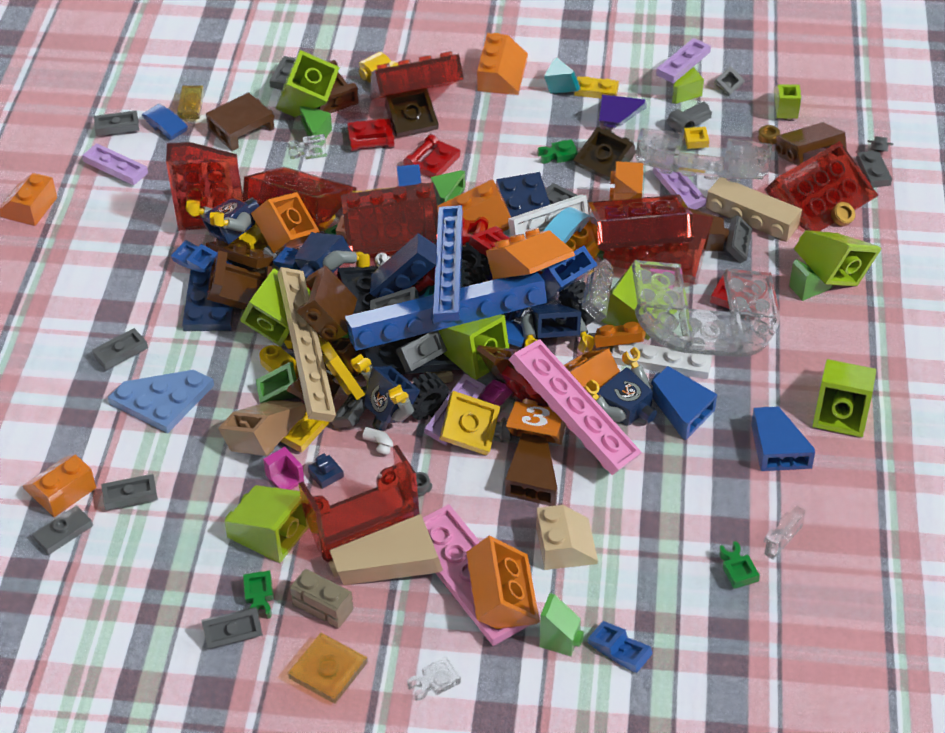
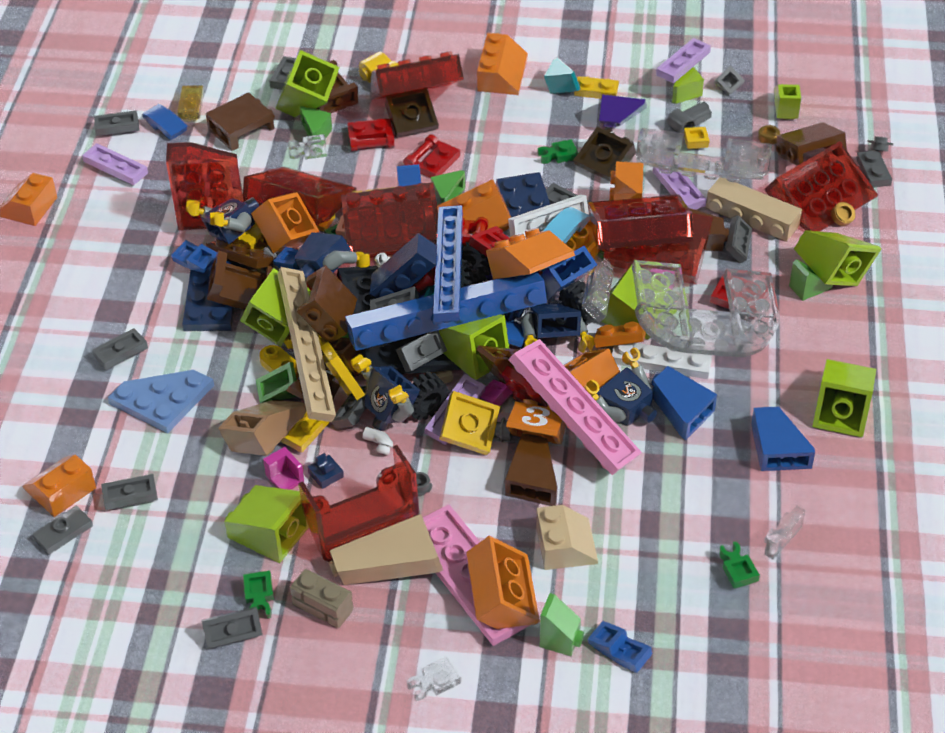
clear yellow plate [288,633,368,704] -> none

